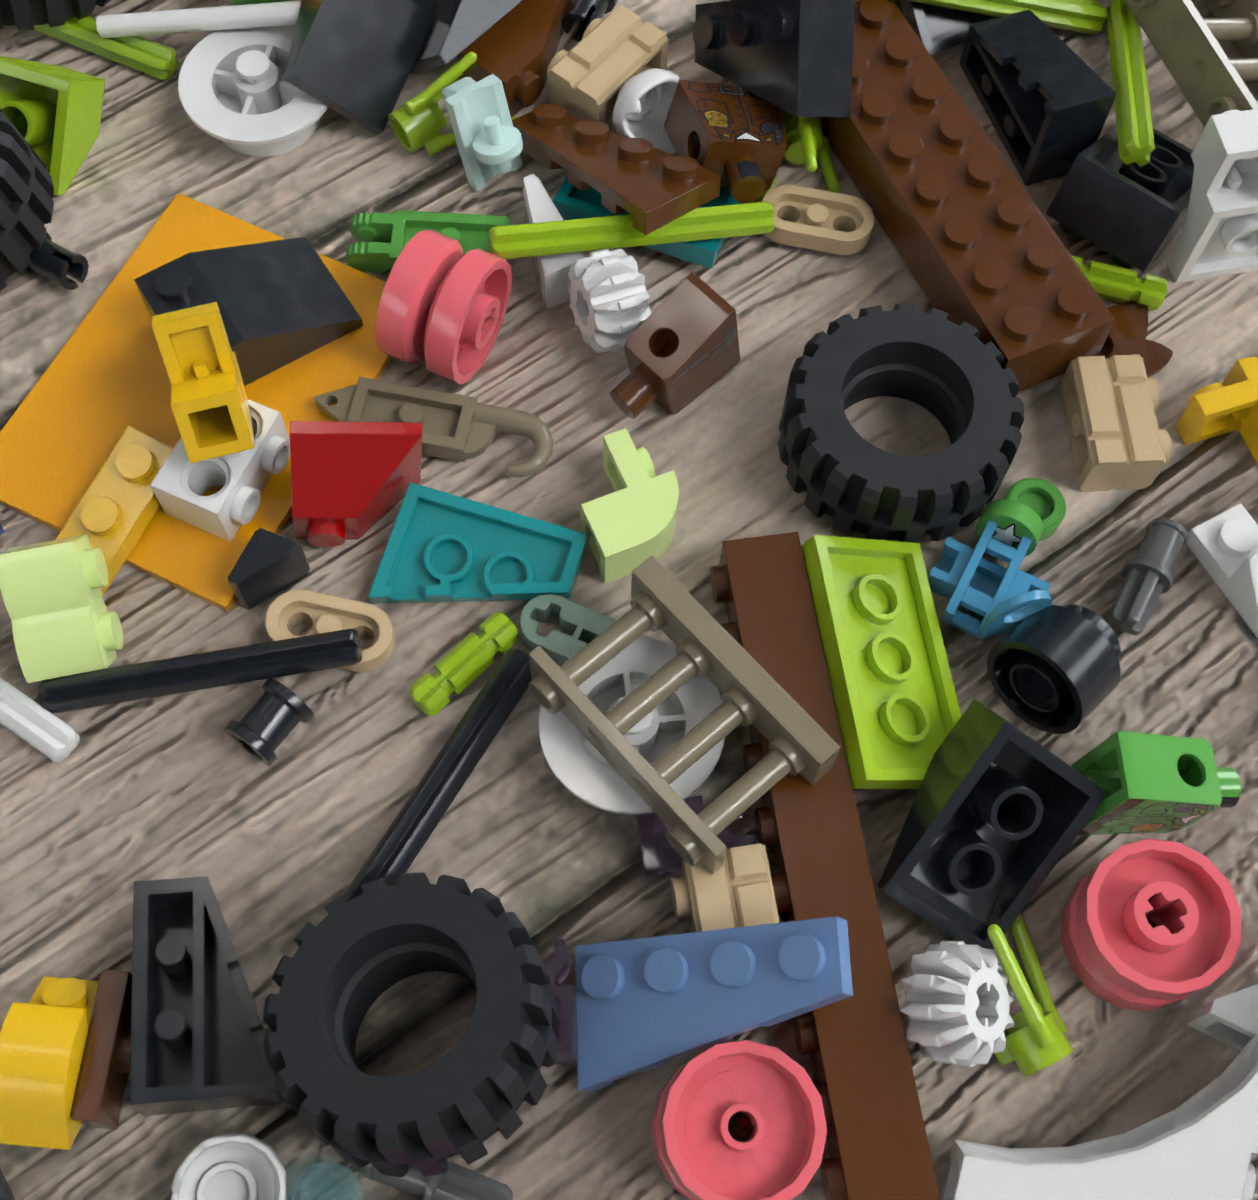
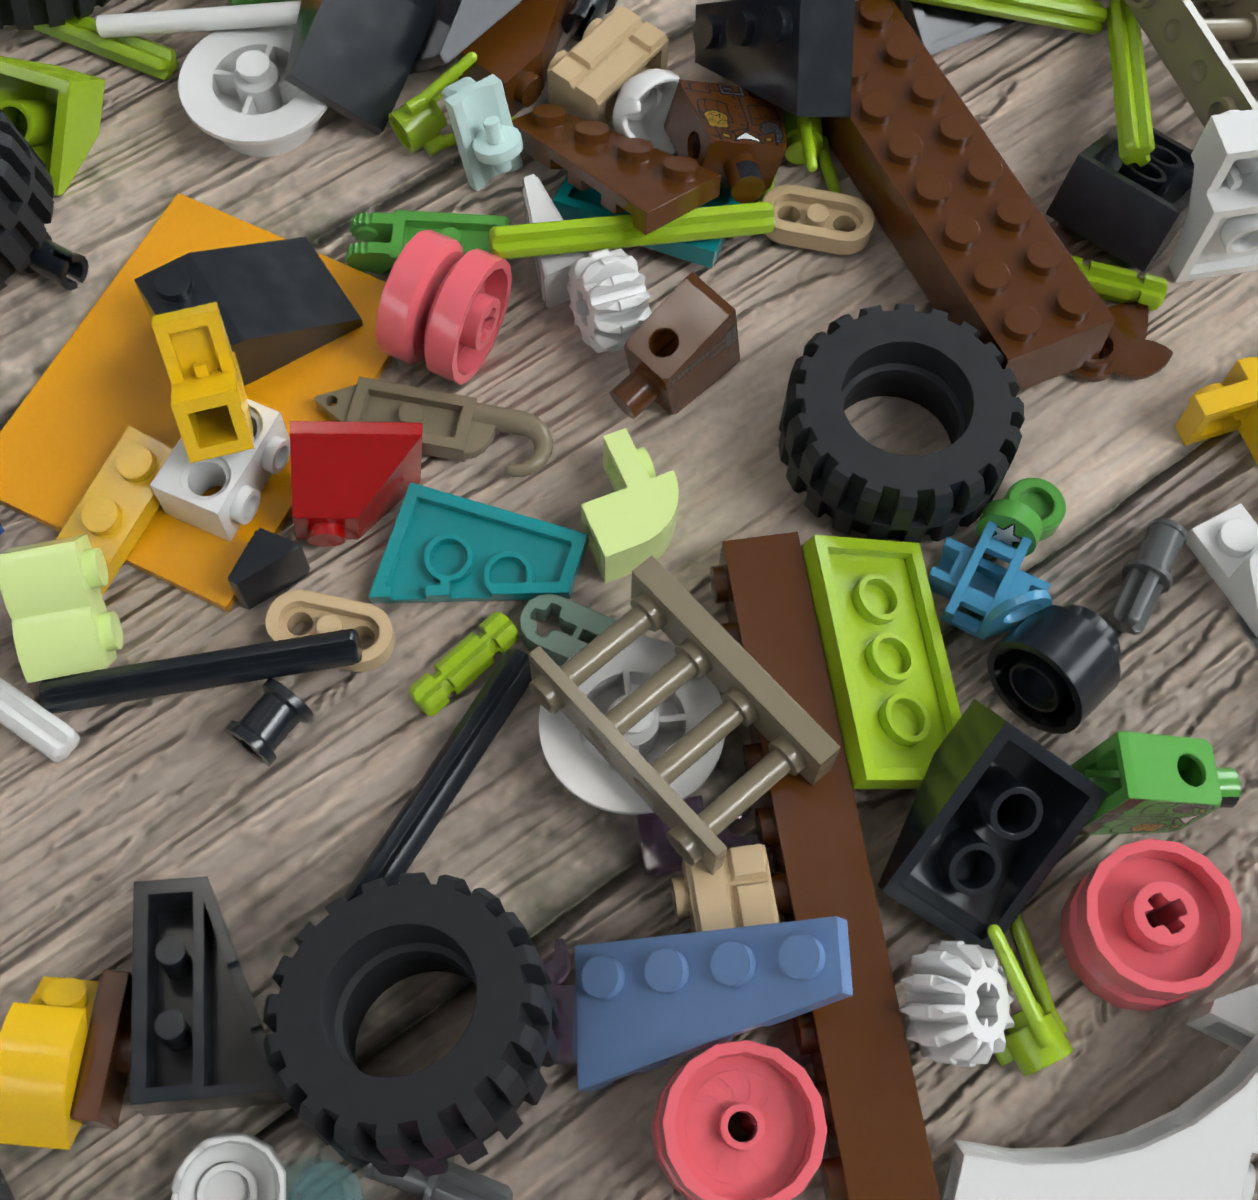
black wedge [959,9,1117,186] -> none
tan brick [1059,354,1171,492] -> none

